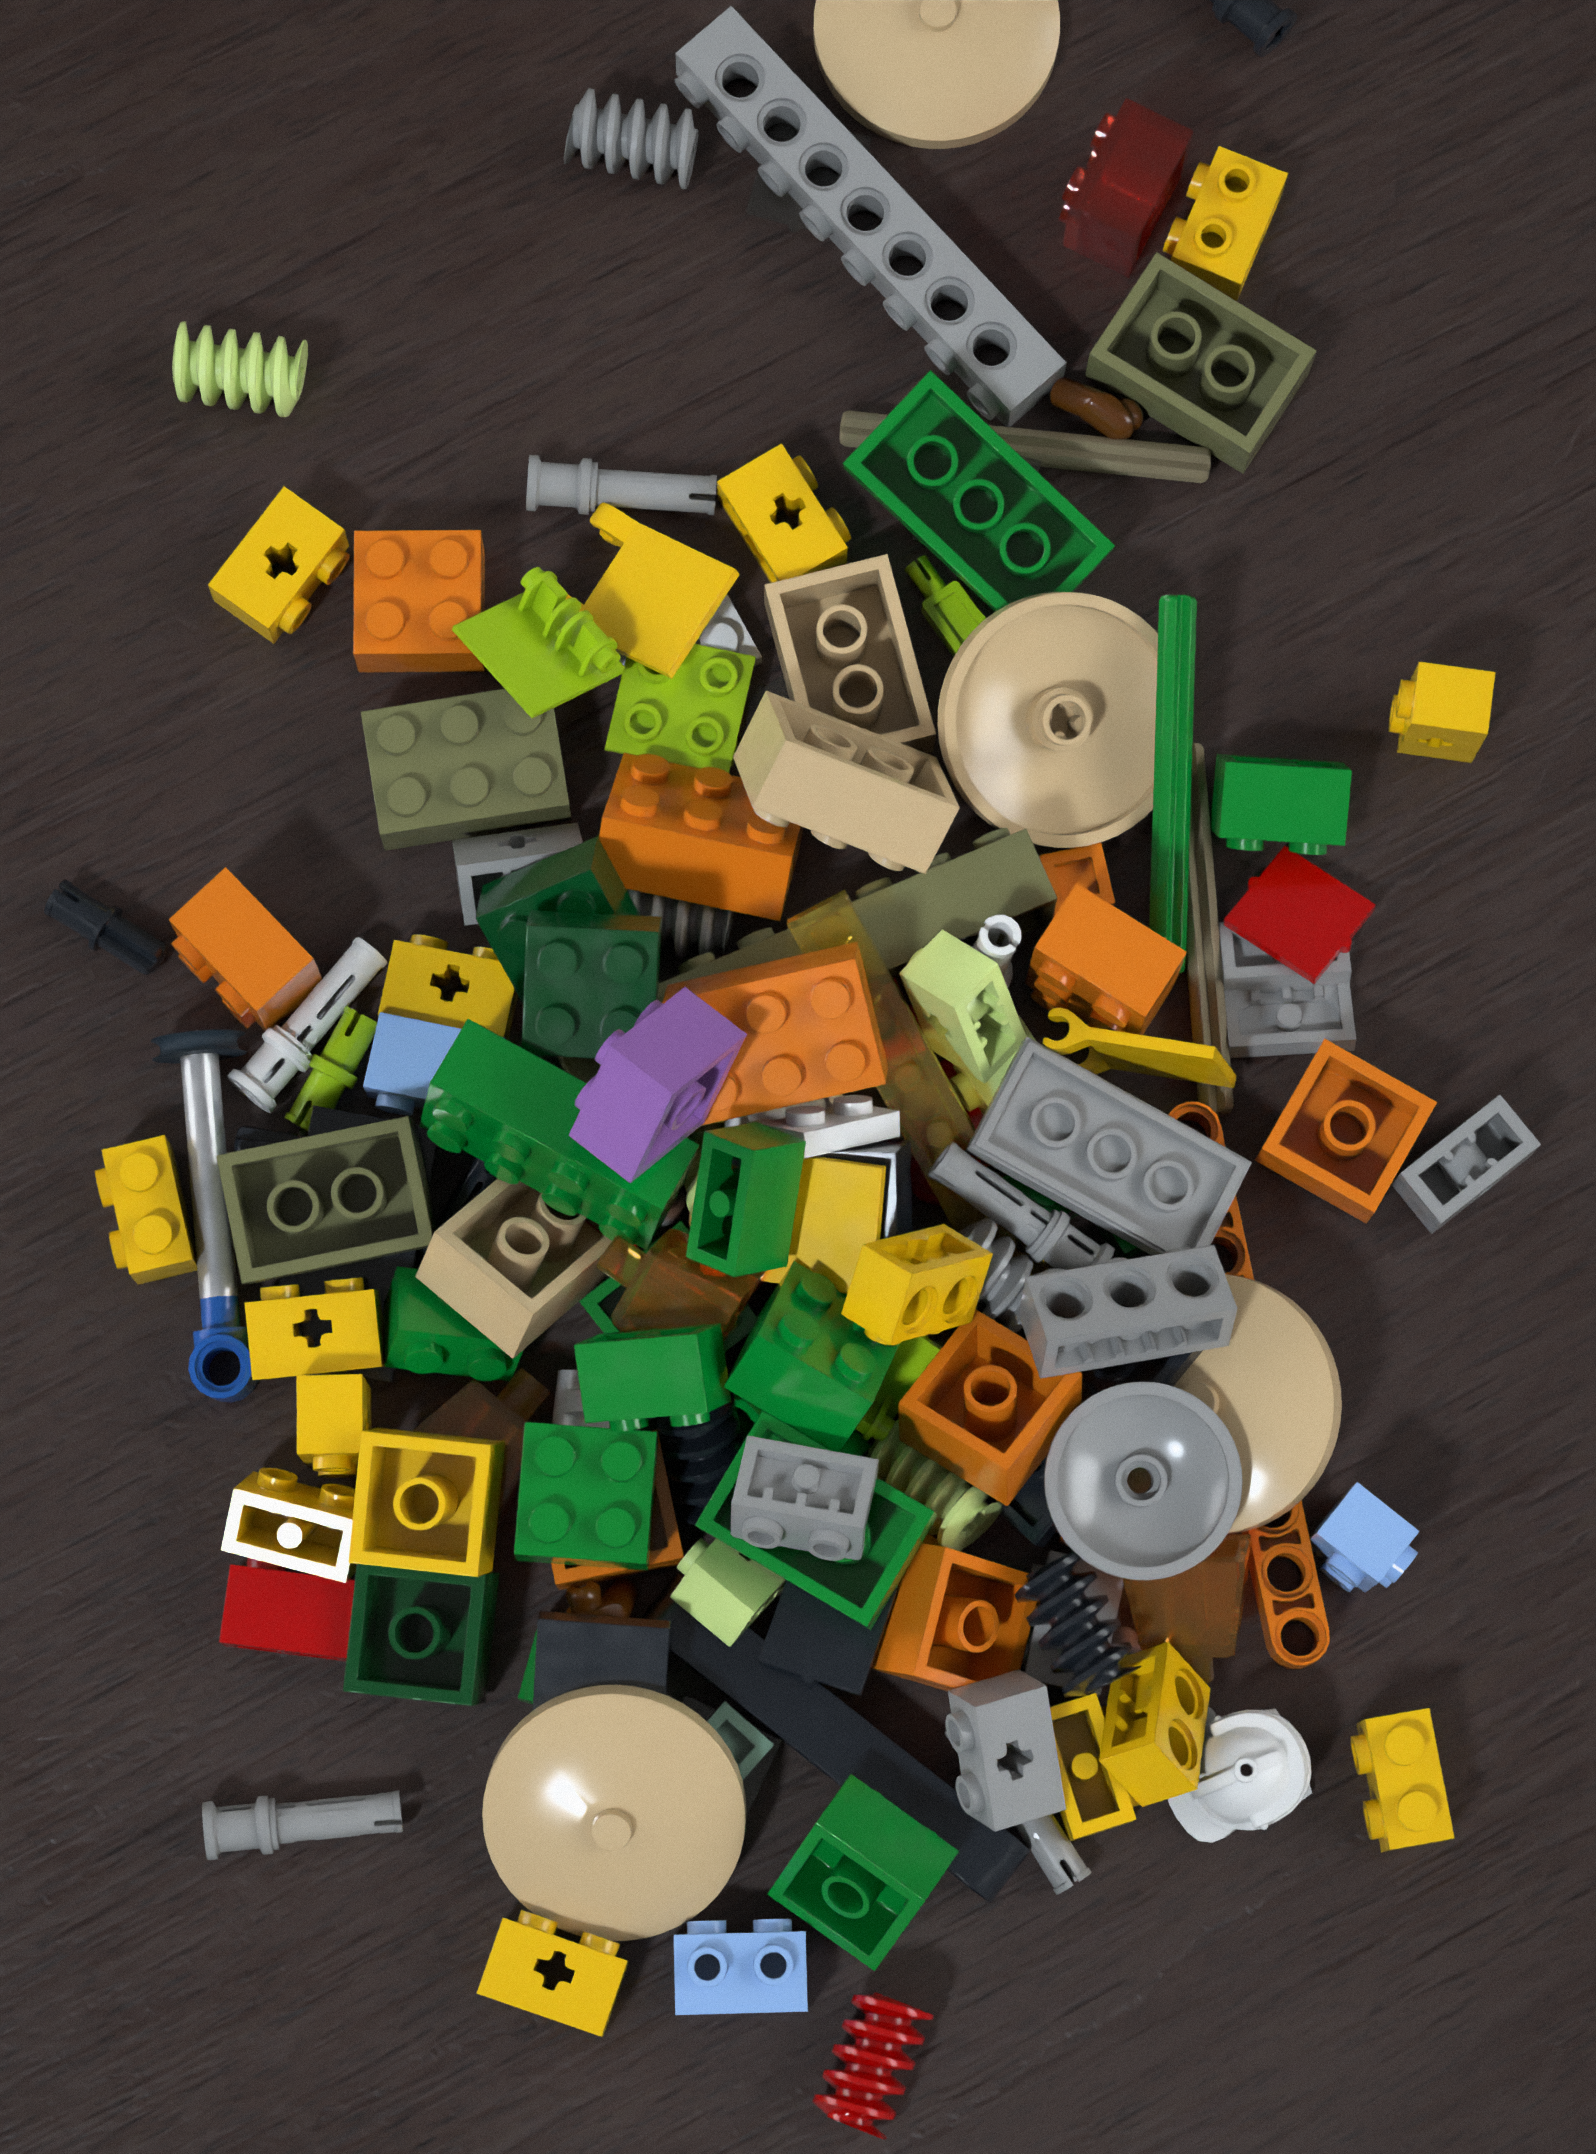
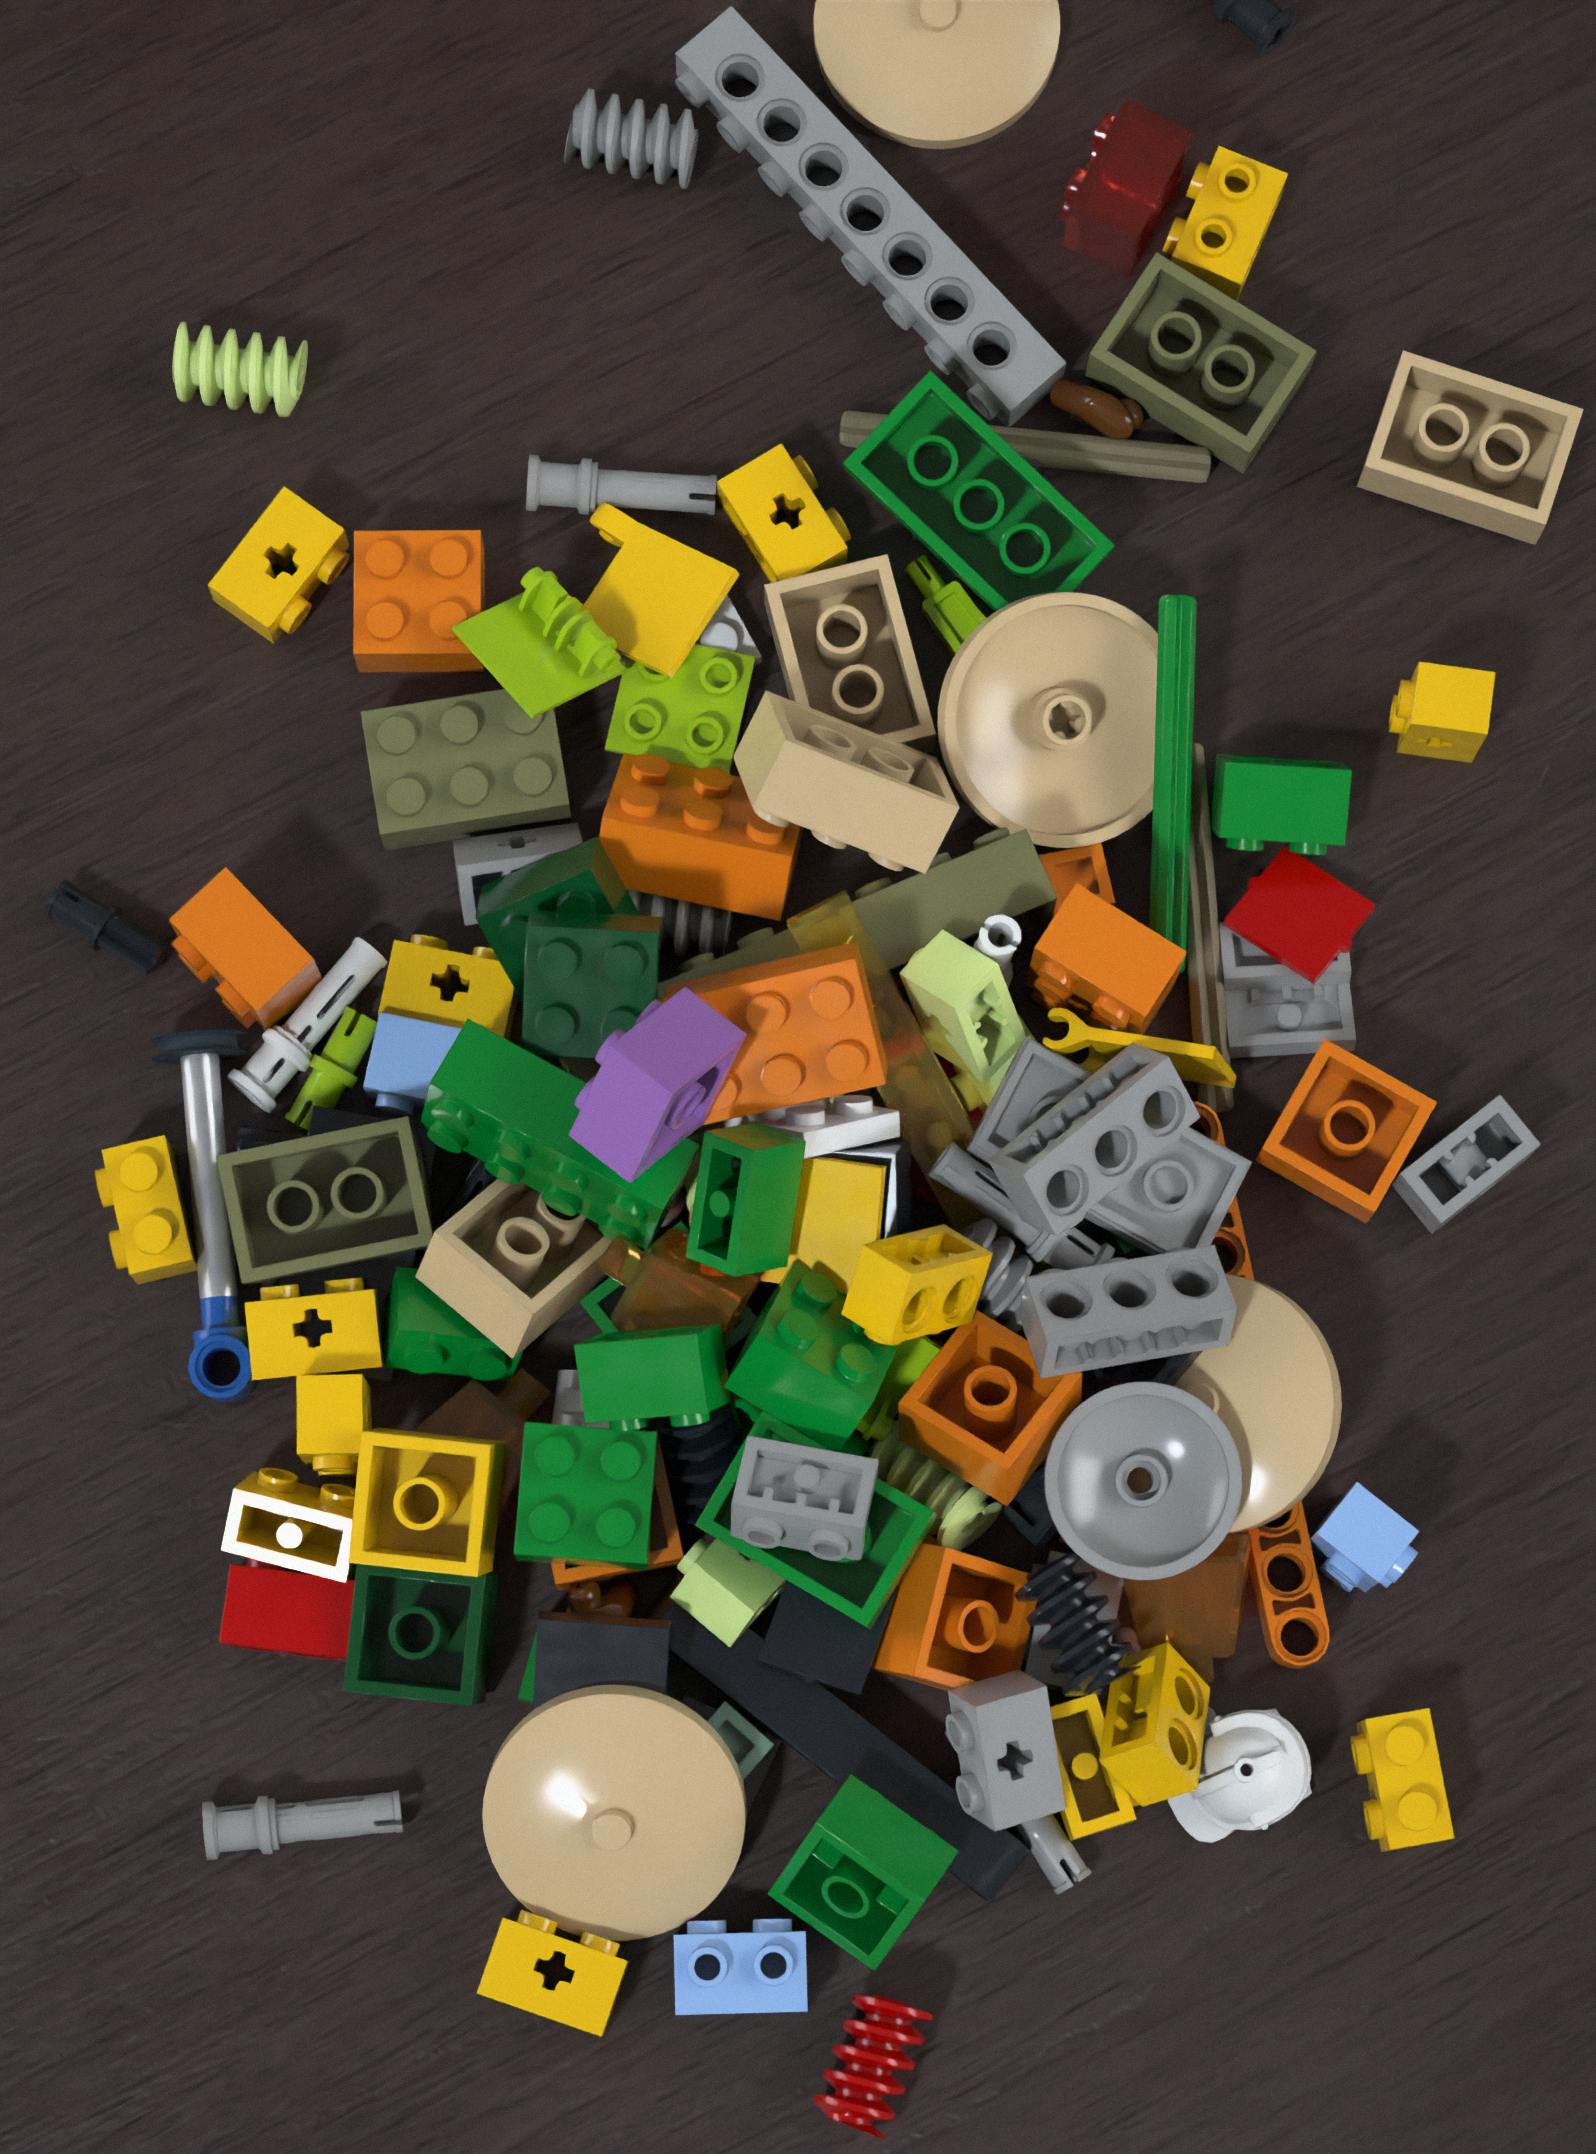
none -> light grey brick [988,1043,1200,1236]
none -> tan brick [1357,350,1584,545]

